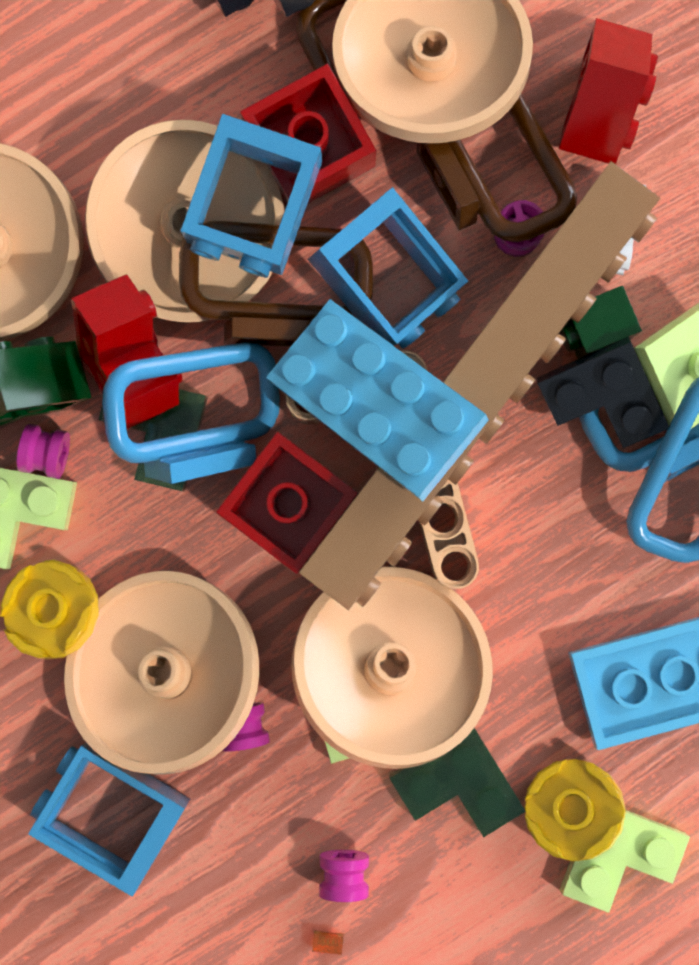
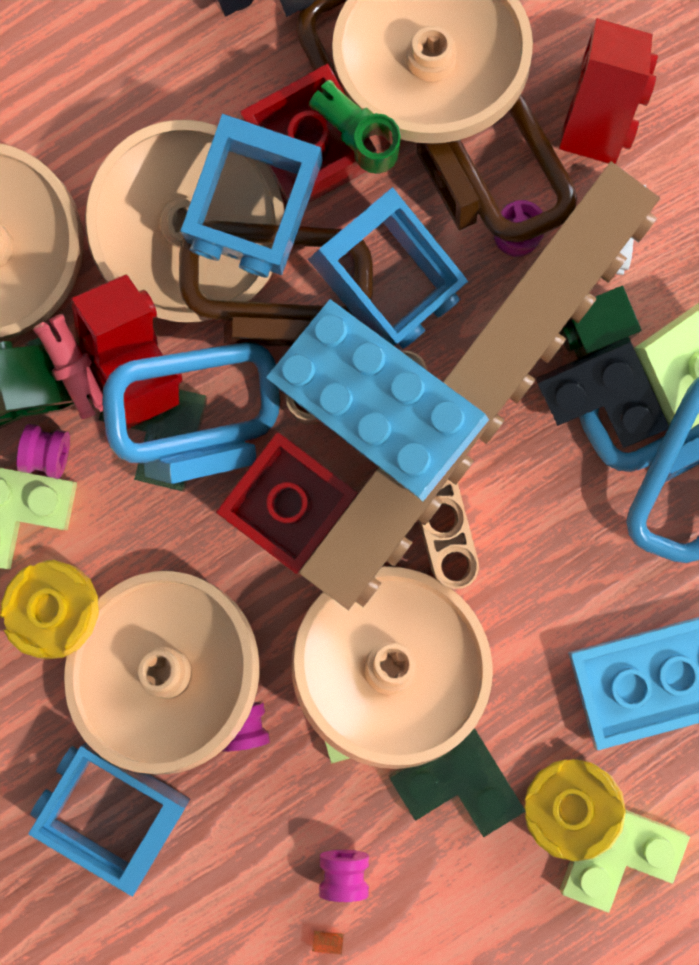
none -> coral pin [33,314,103,419]
none -> green pin [309,80,401,174]

